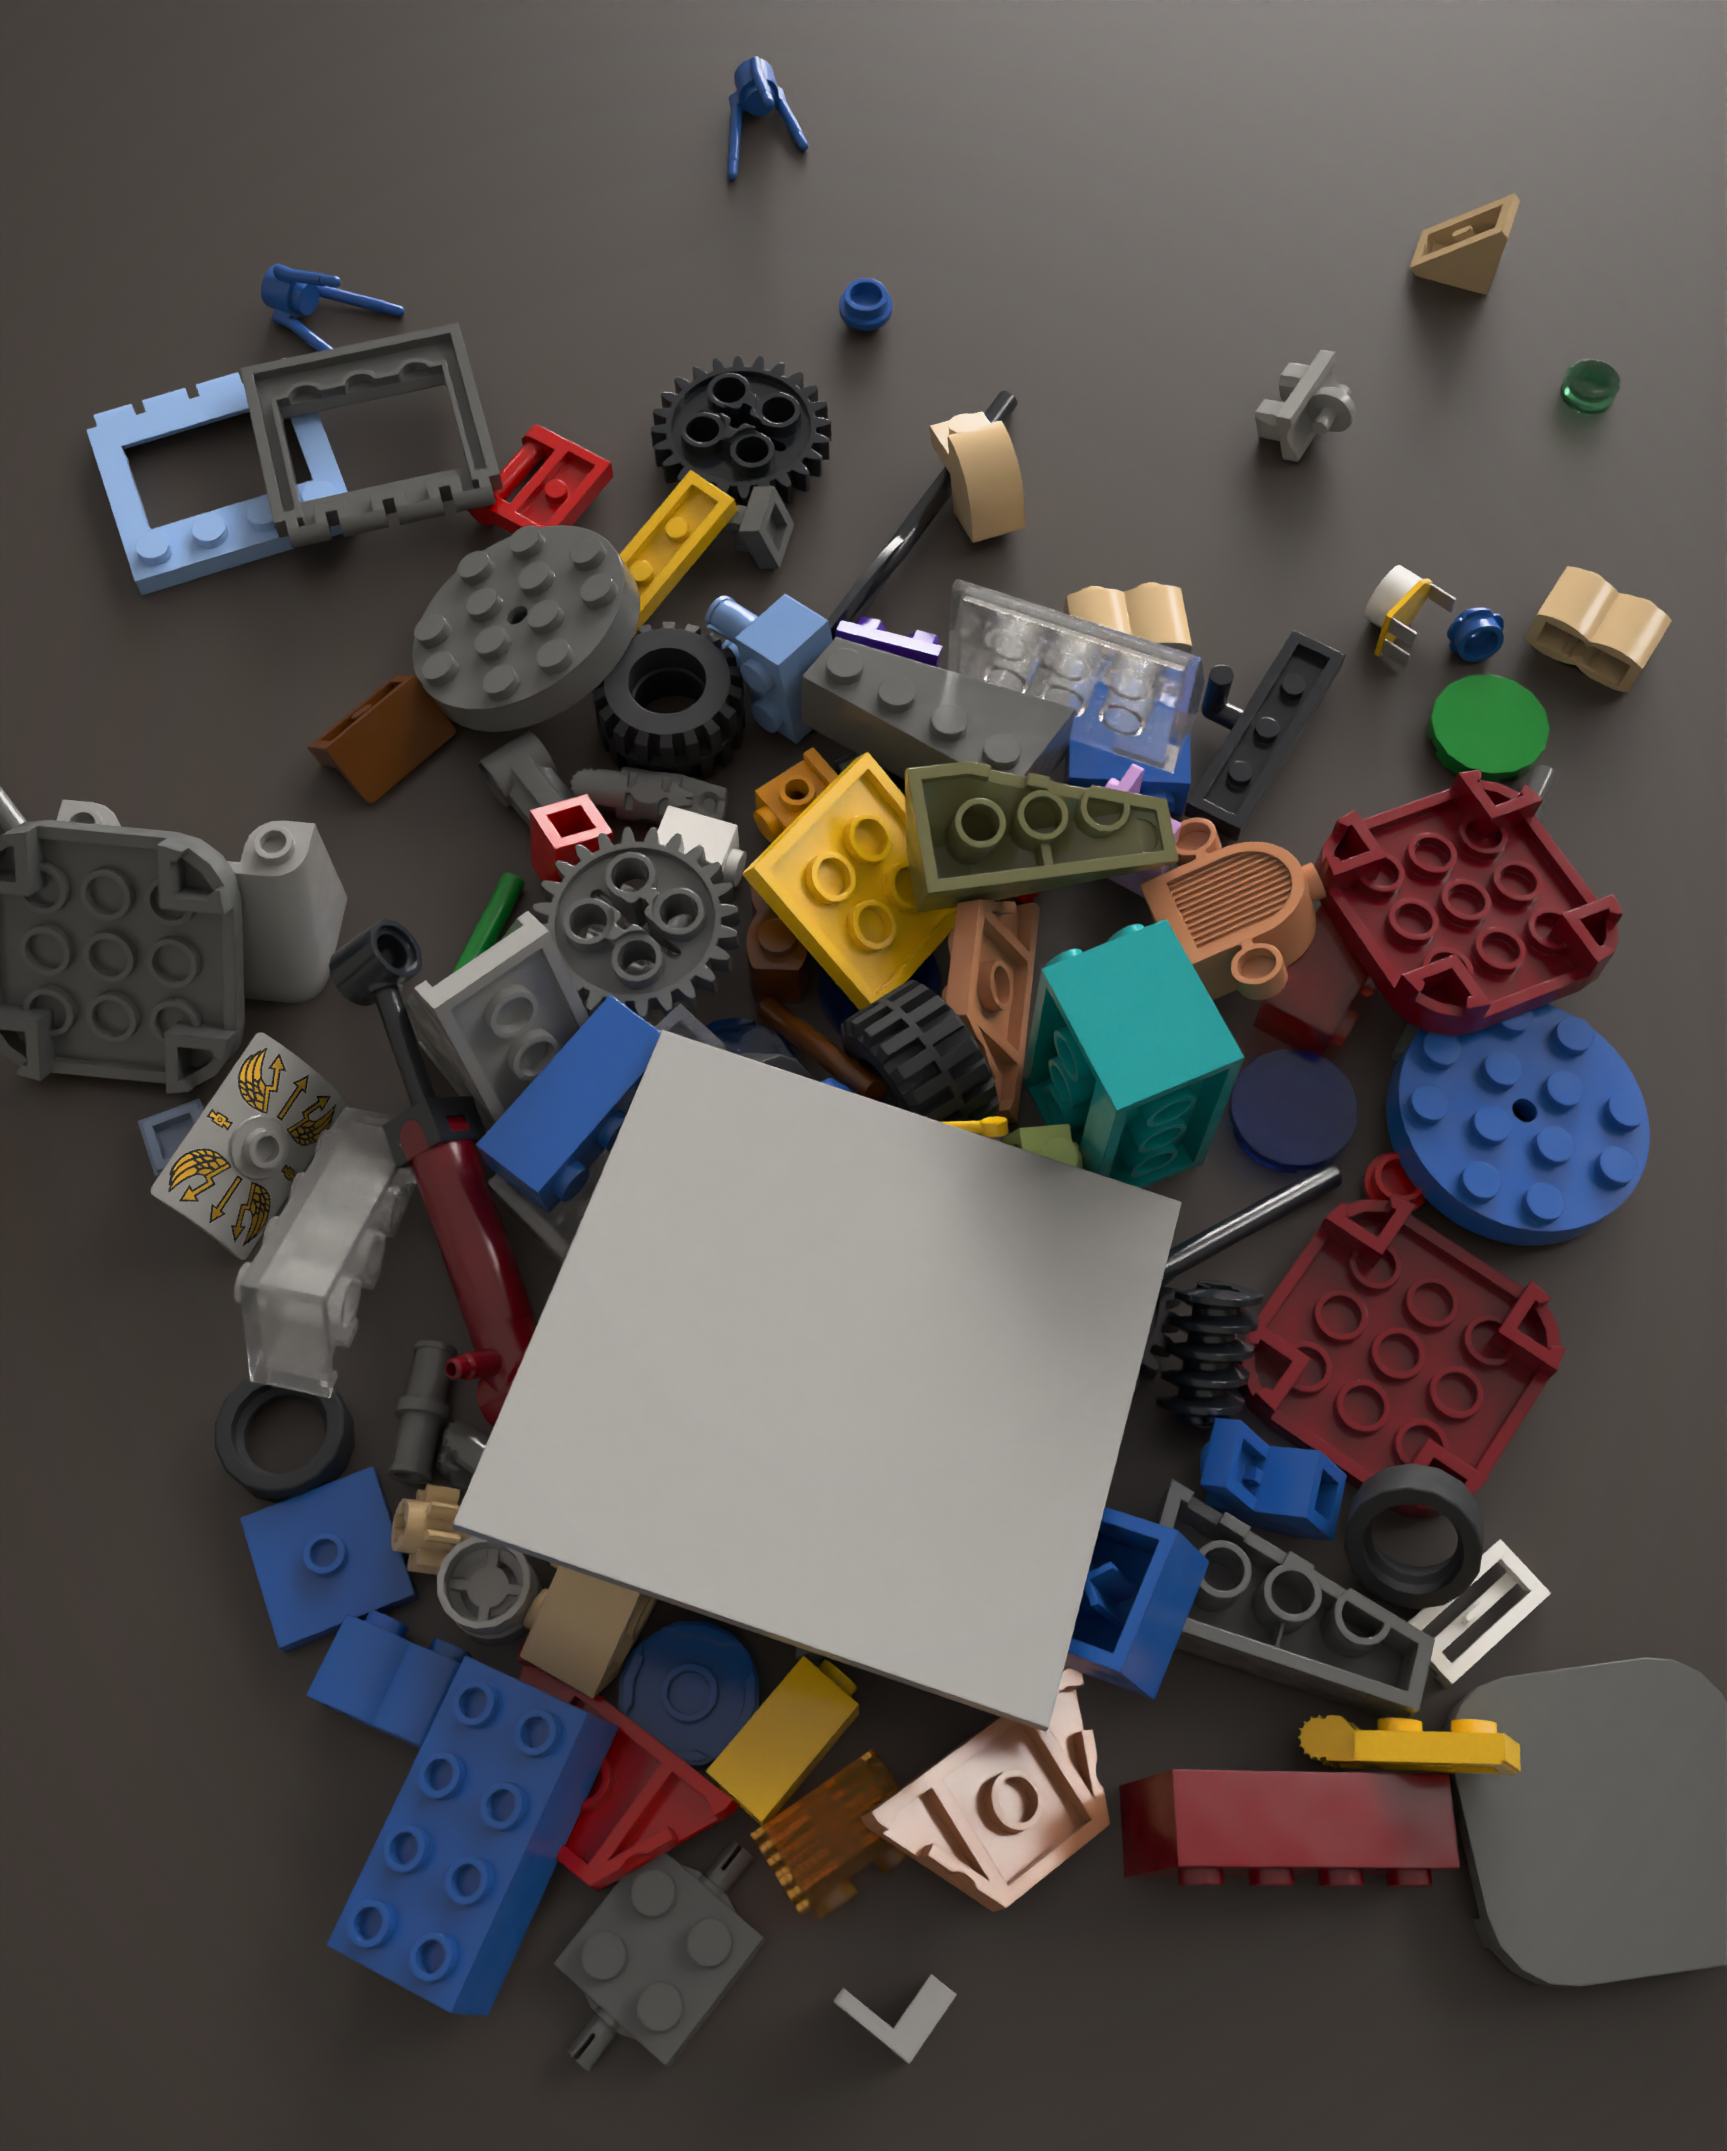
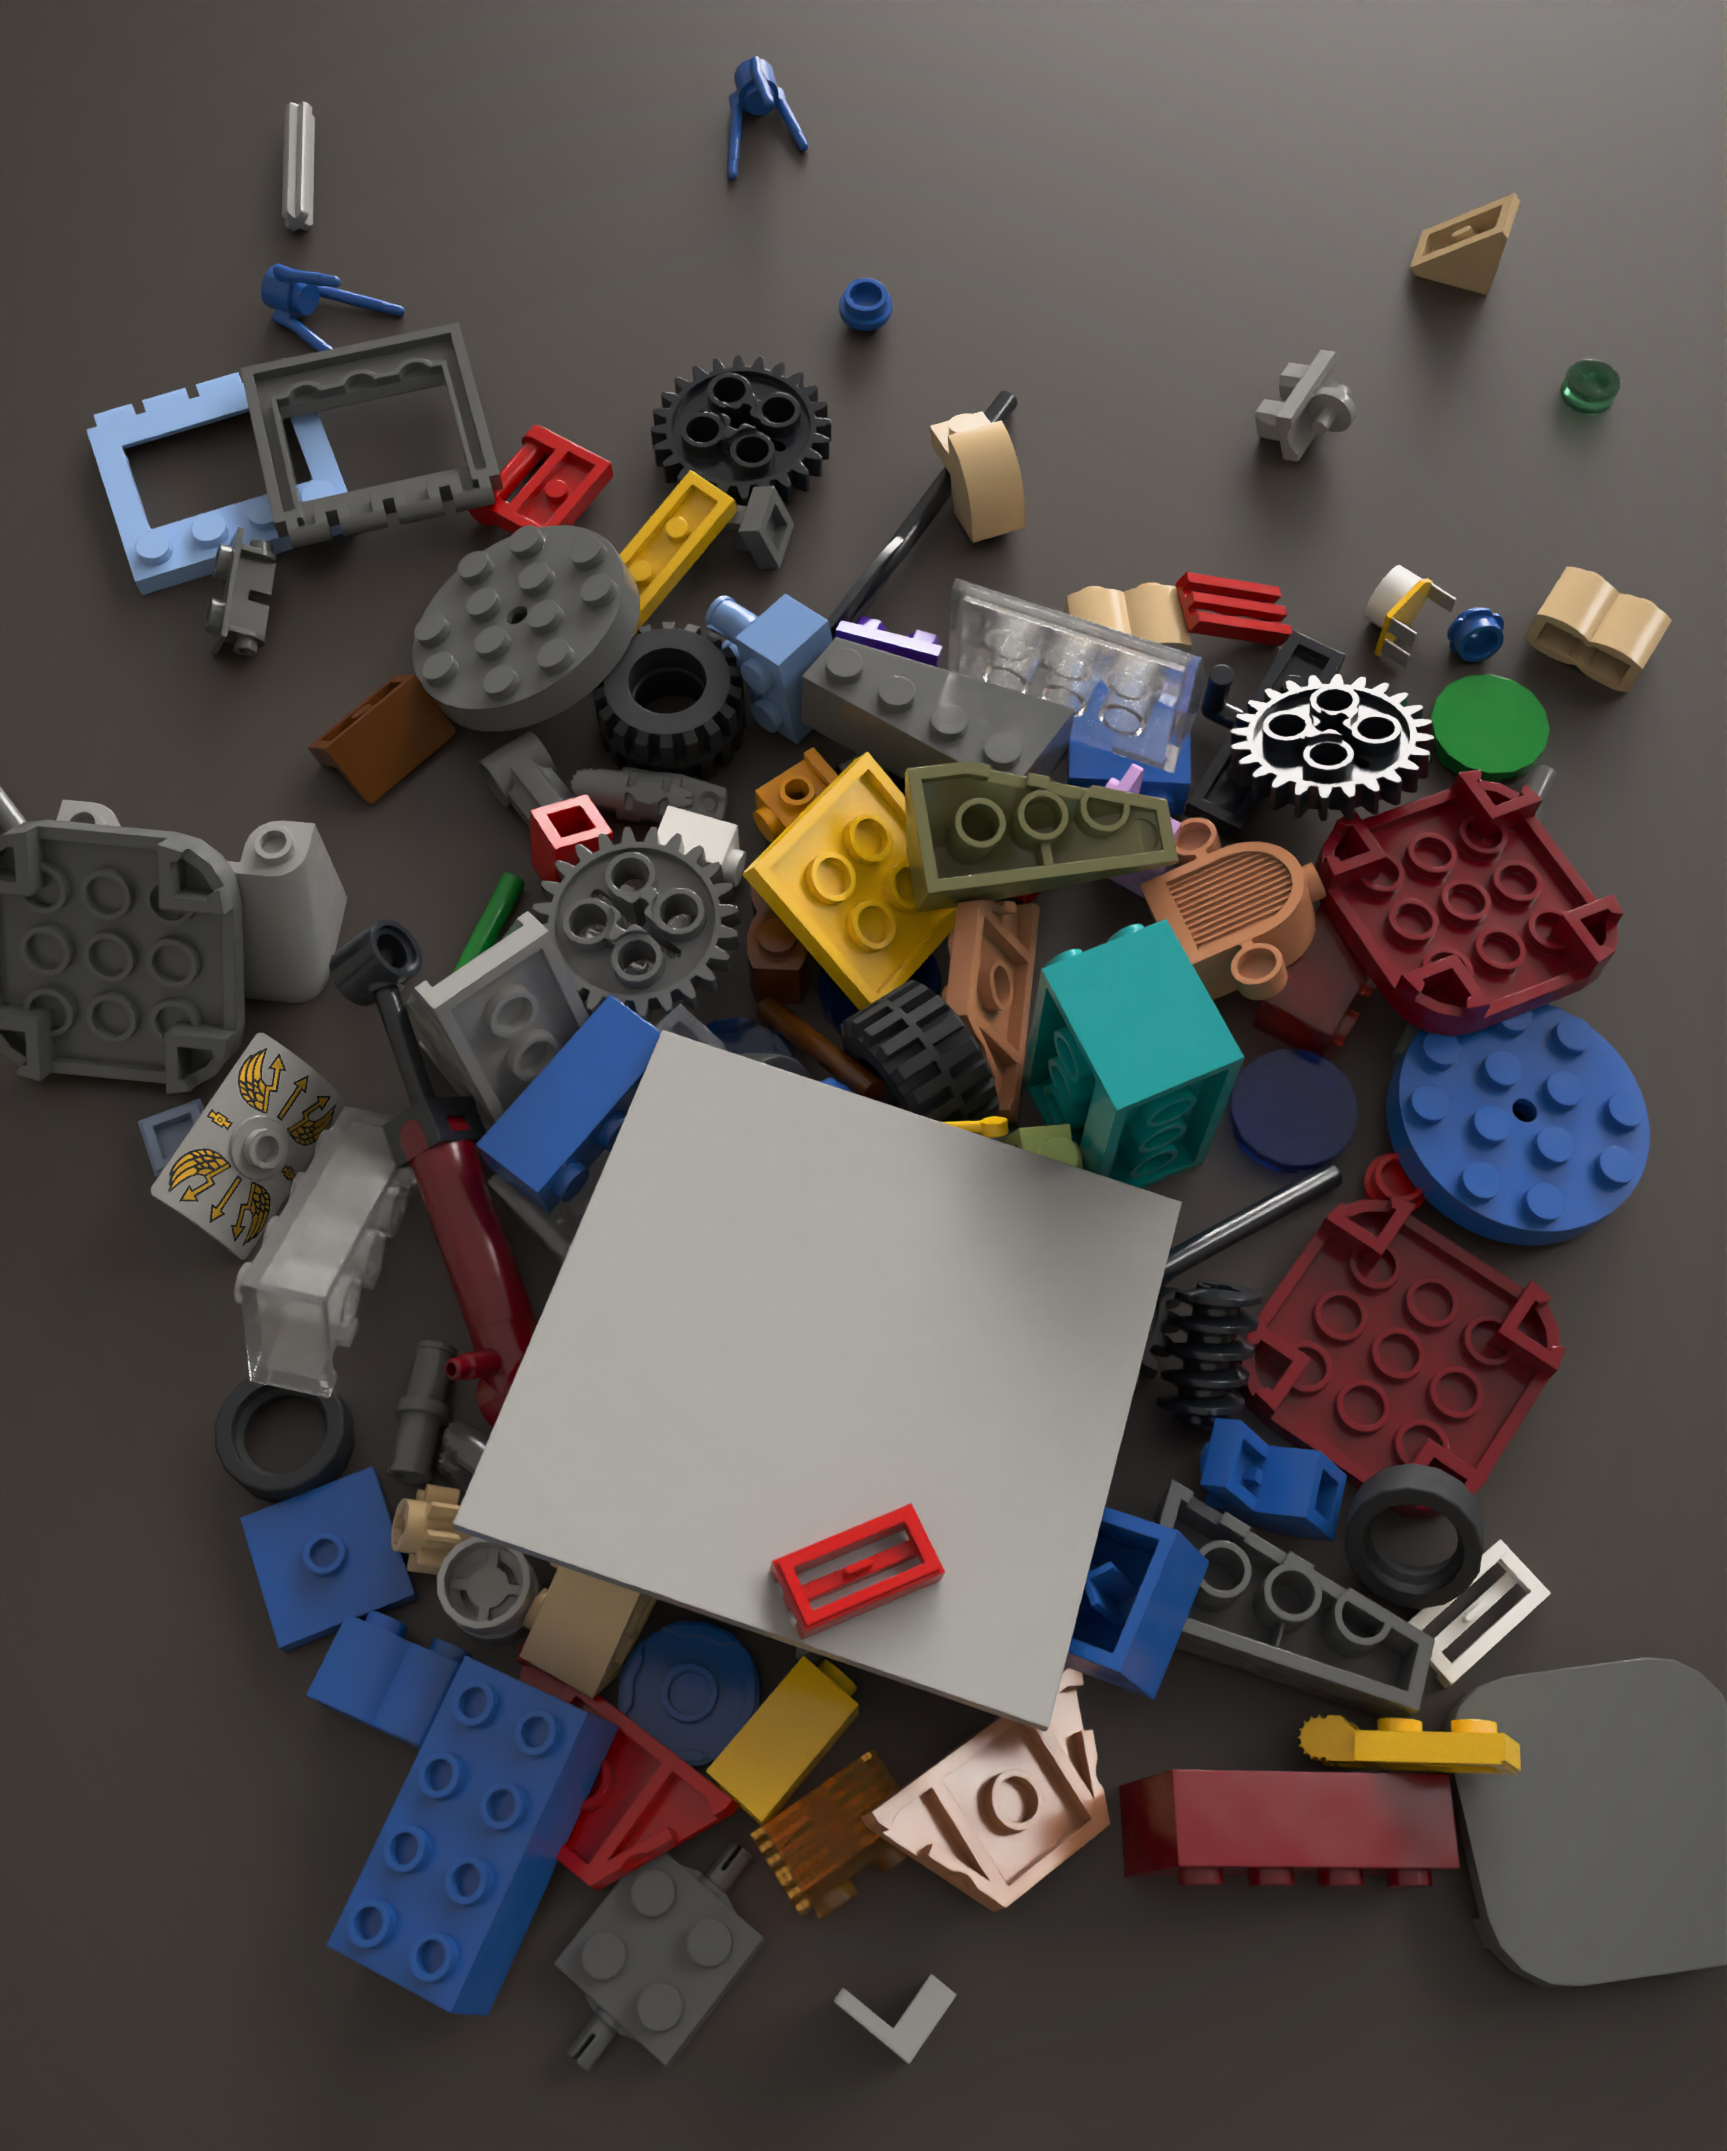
none -> dark grey hinge [204,527,278,657]
none -> light grey axle [282,101,315,231]
none -> red tile [770,1503,945,1640]
none -> red tile [1175,572,1292,646]
none -> black gear [1231,674,1434,821]

